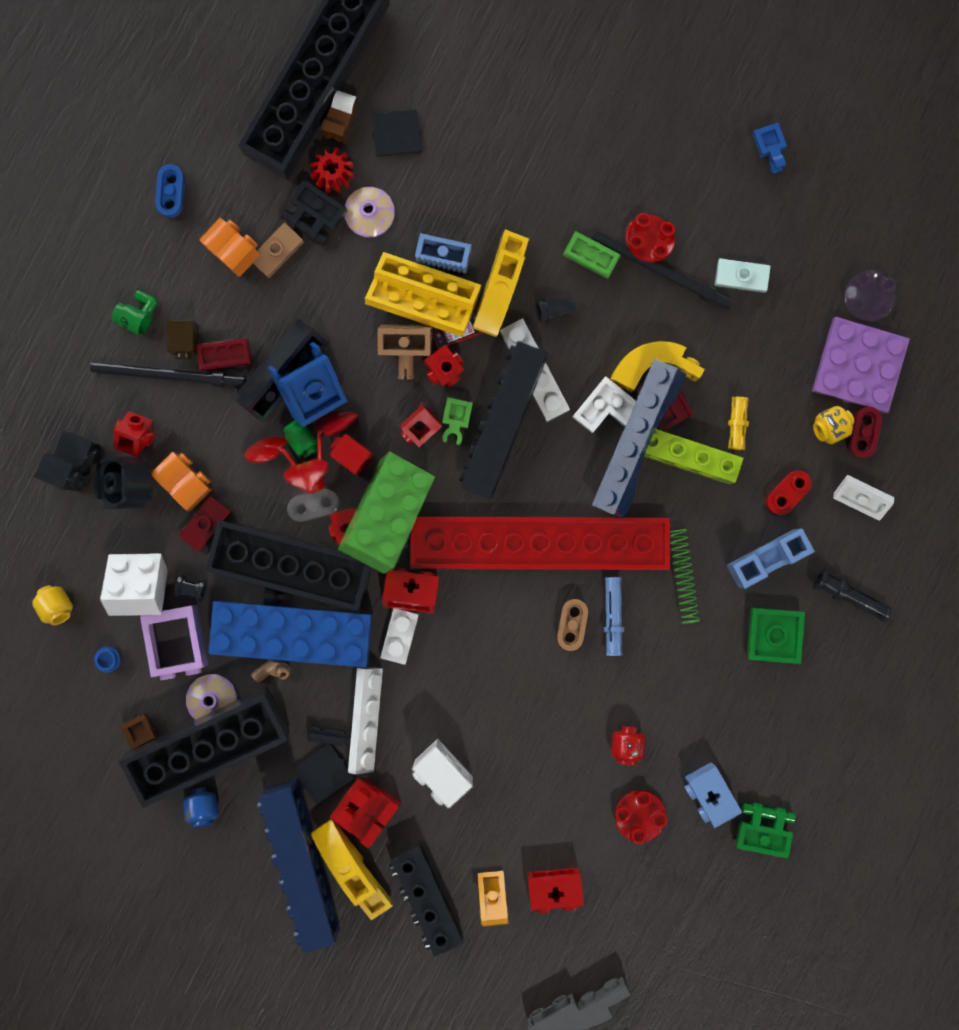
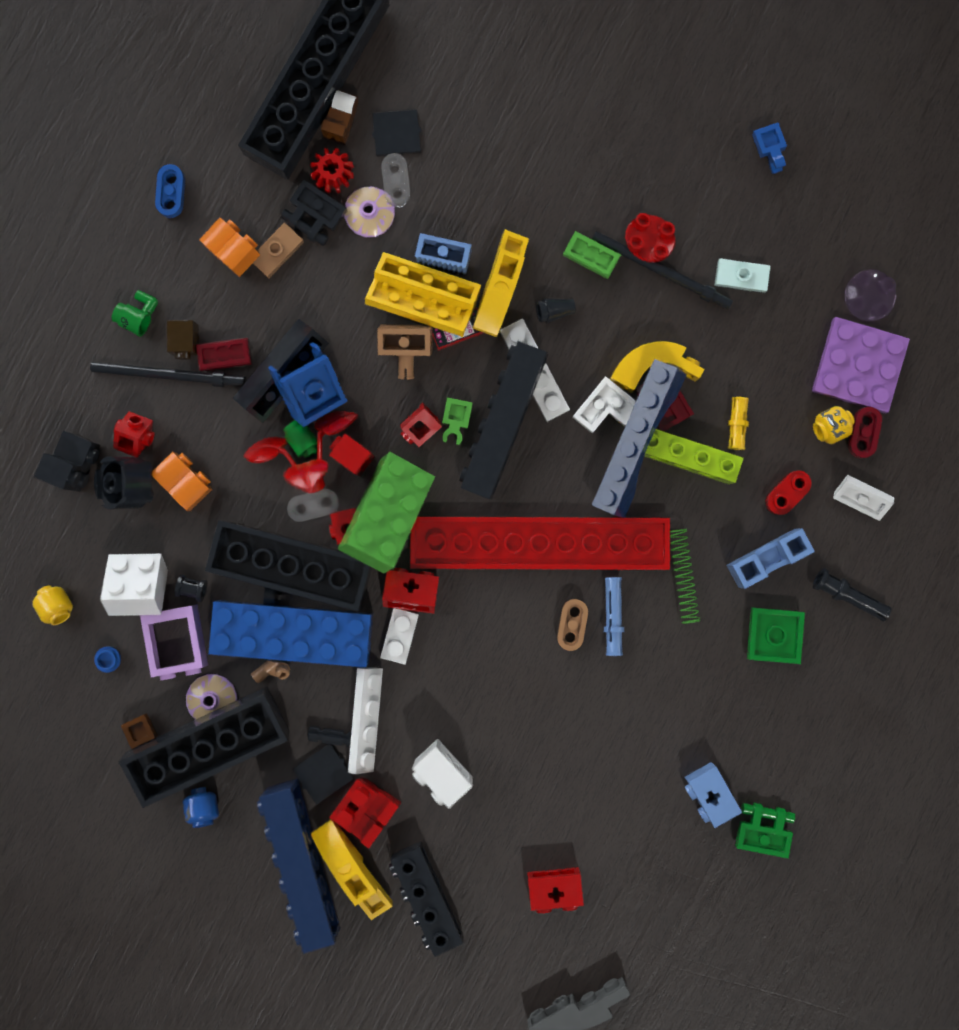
dark red plate [178,496,232,552] -> none
red brick [423,345,464,388] -> none
light orange slope [478,871,508,926] -> none
red head [611,726,646,765] -> none
red dish [615,790,667,844] -> none
none -> clear plate [381,153,410,207]

